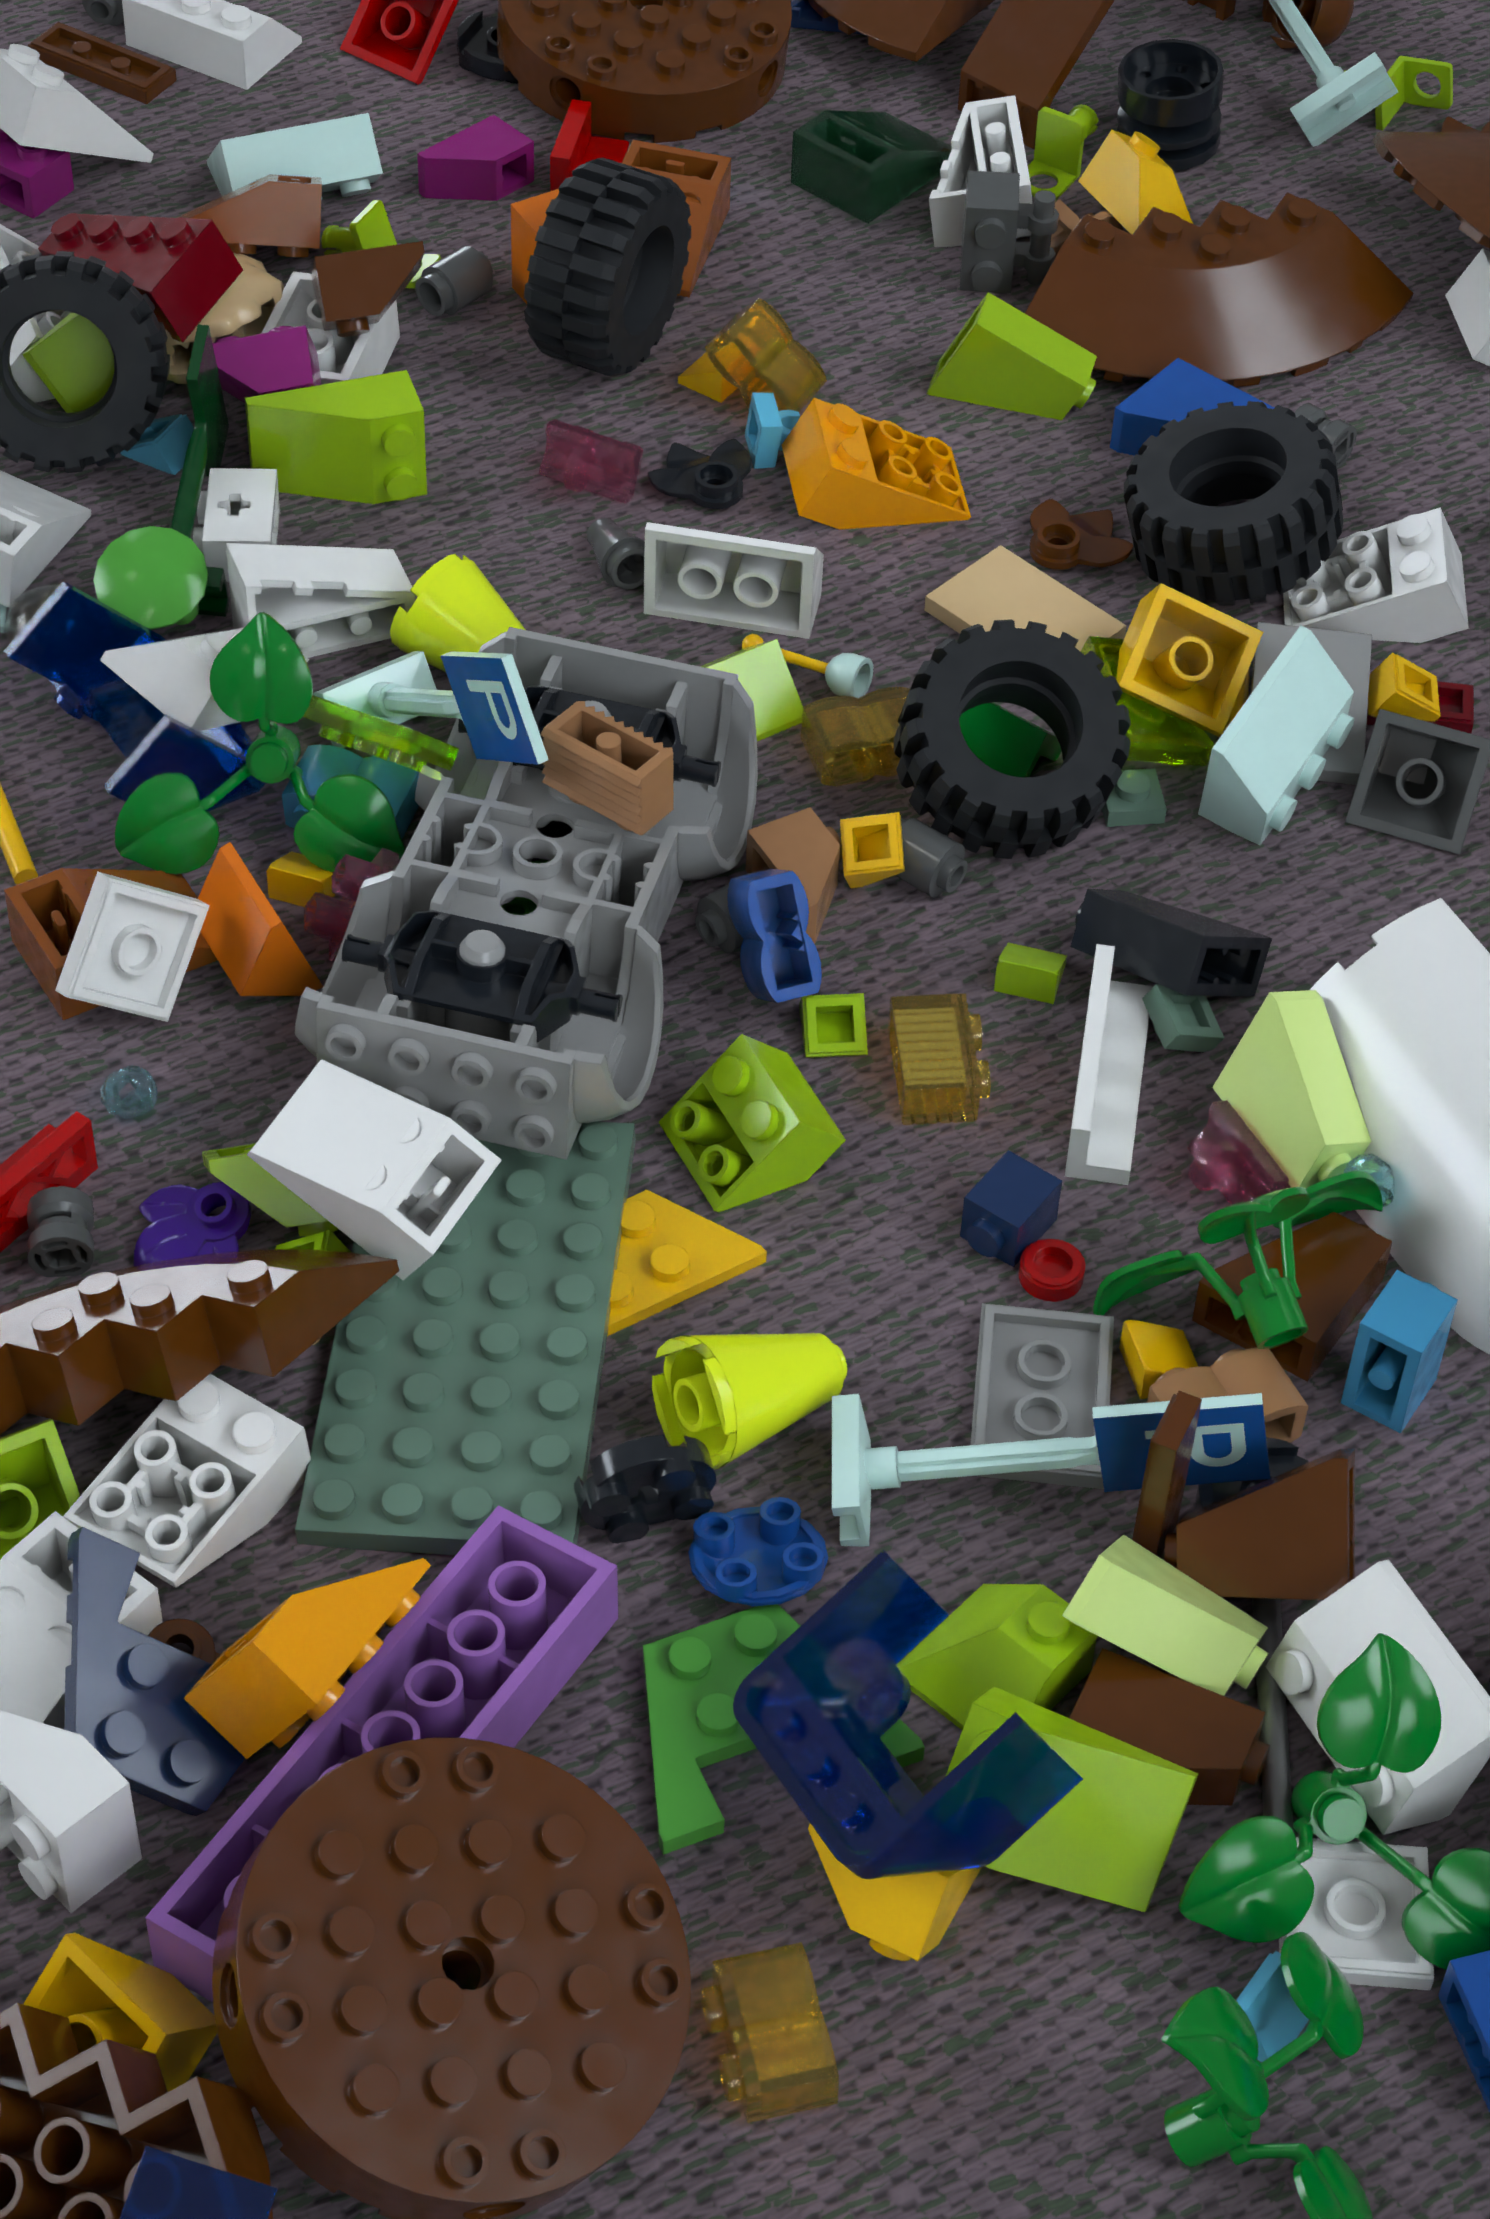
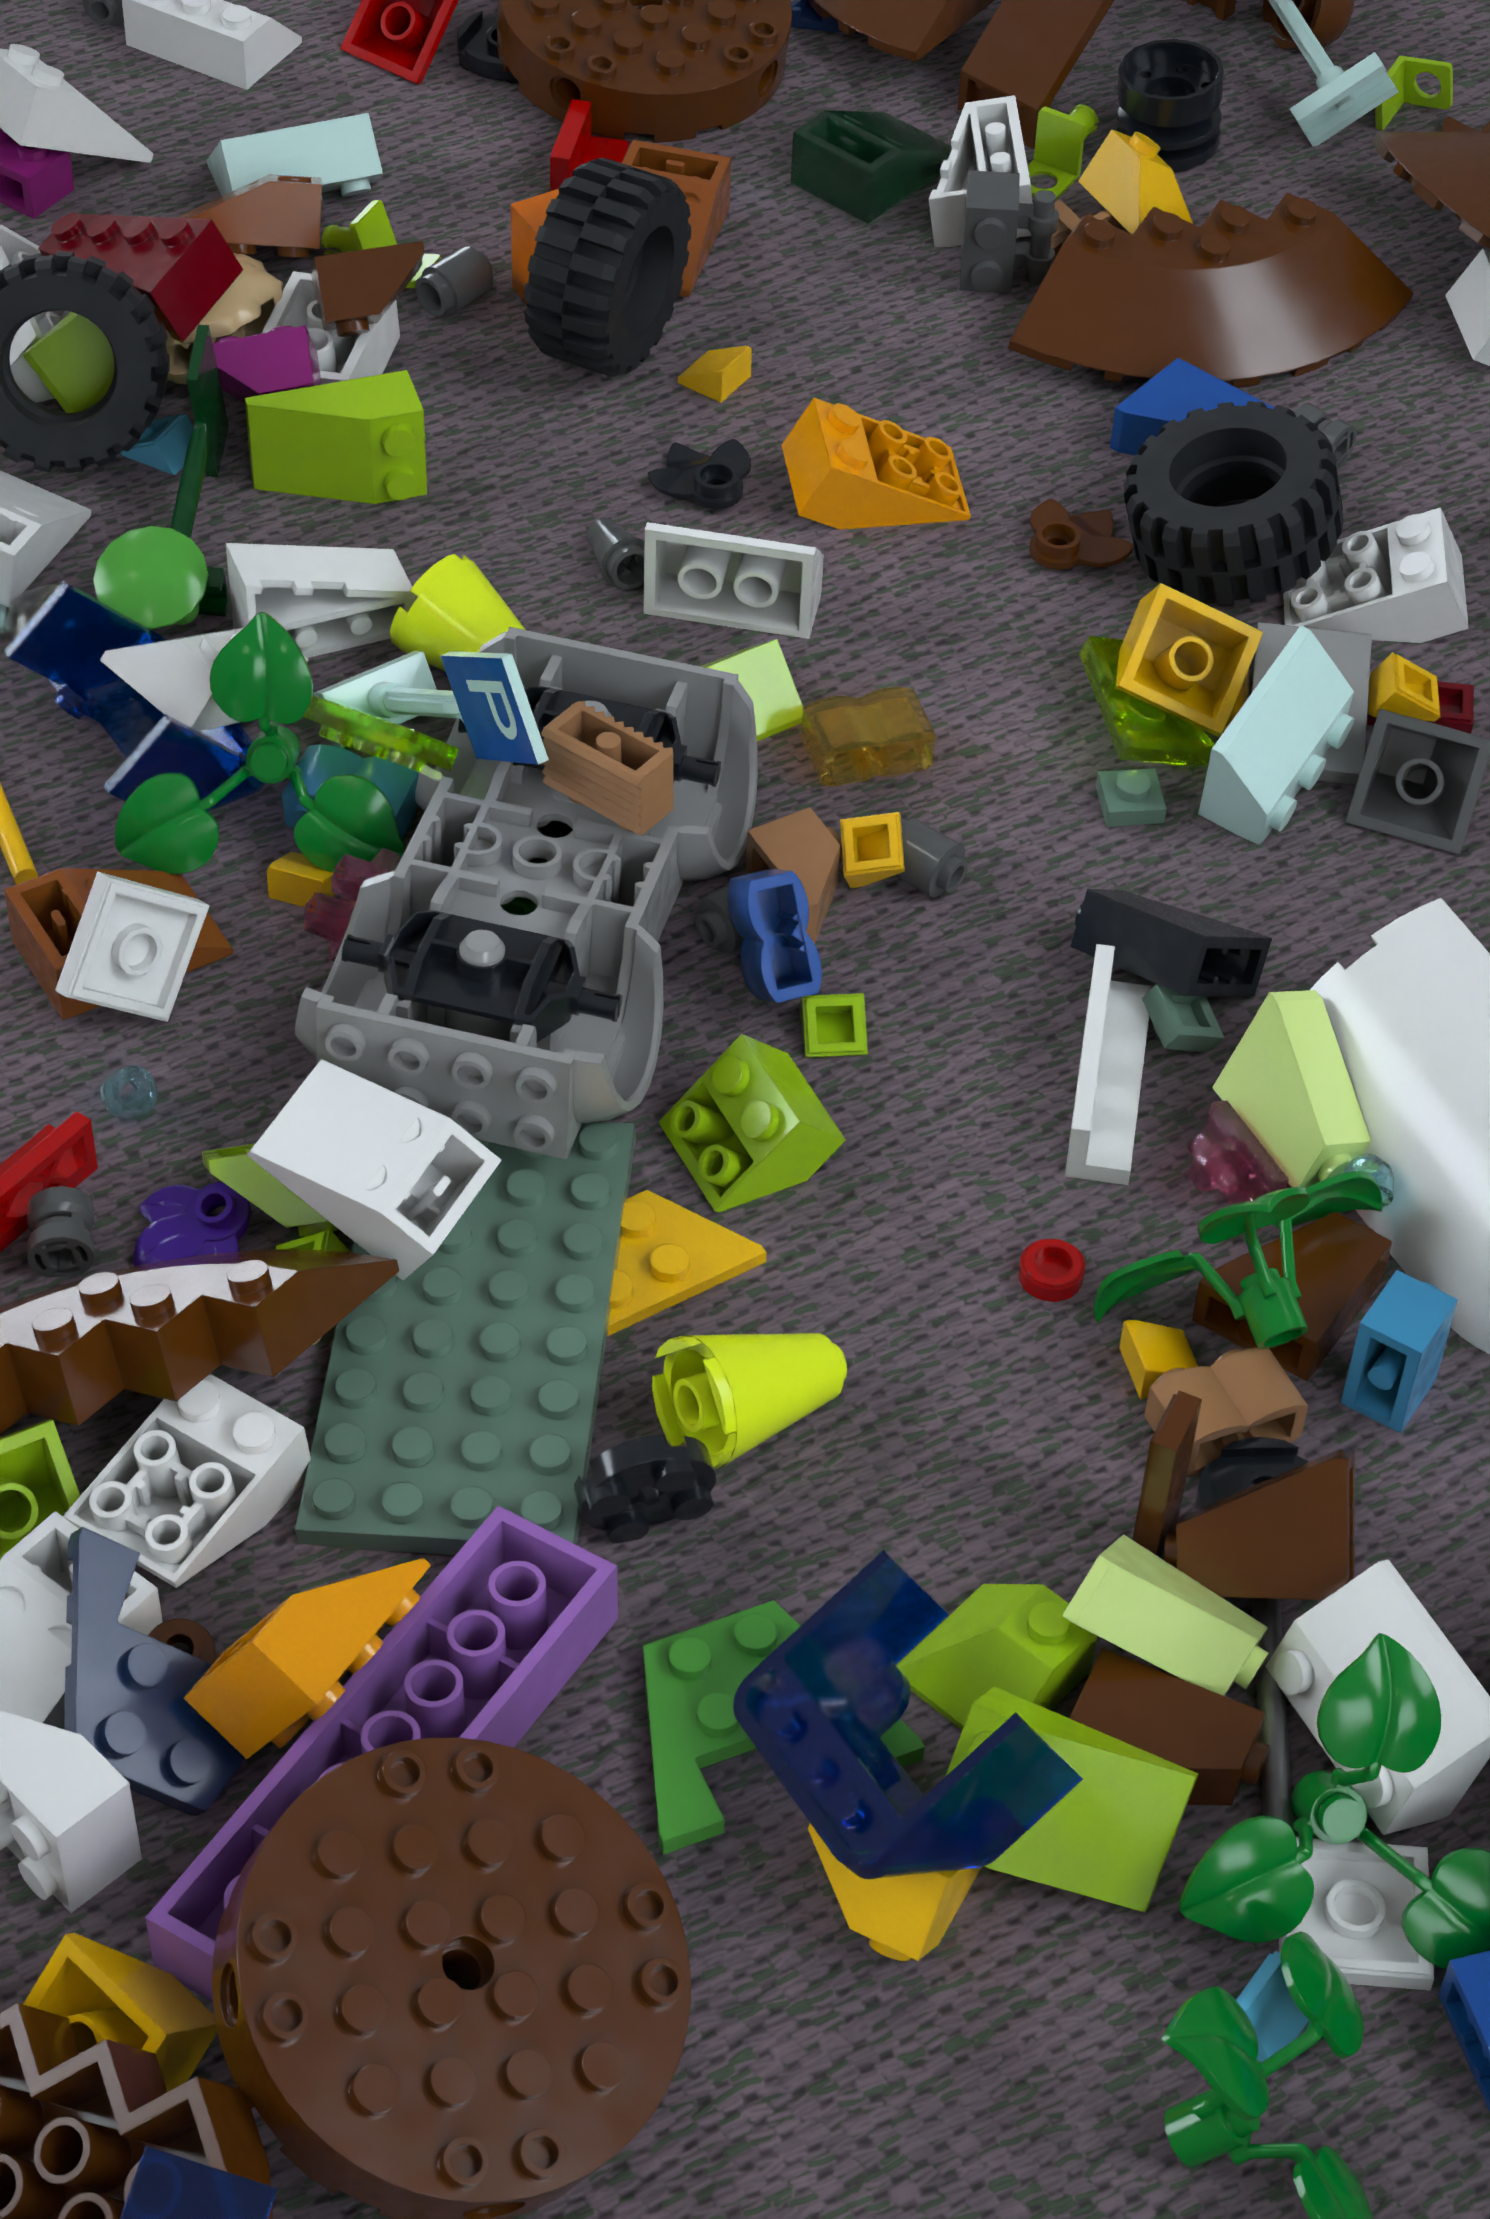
reddish brown tile [28,22,176,104] -> none
white brick [193,468,280,582] -> none
orange slope [198,842,324,996] -> none
magenta slope [417,114,534,201] -> none
clear pink hips [539,419,643,504] -> none
blue dish [688,1497,828,1606] -> none
clear yellow brick [701,1942,839,2123] -> none
clear yellow brick [705,298,827,412] -> none
light aqua hinge [742,634,873,702] -> none
medium azure tile [745,392,800,469] -> none
light aqua piece [832,1393,1270,1547] -> none
clear yellow brick [888,993,991,1125] -> none
black tyre [894,619,1131,859] -> none
tan tile [924,545,1127,658] -> none
lime slope [926,292,1097,420] -> none
green panel [959,702,1062,777] -> none
dark blue brick [960,1150,1062,1267] -> none
light grey tile [970,1303,1114,1489] -> none
lime slope [994,942,1067,1004] -> none

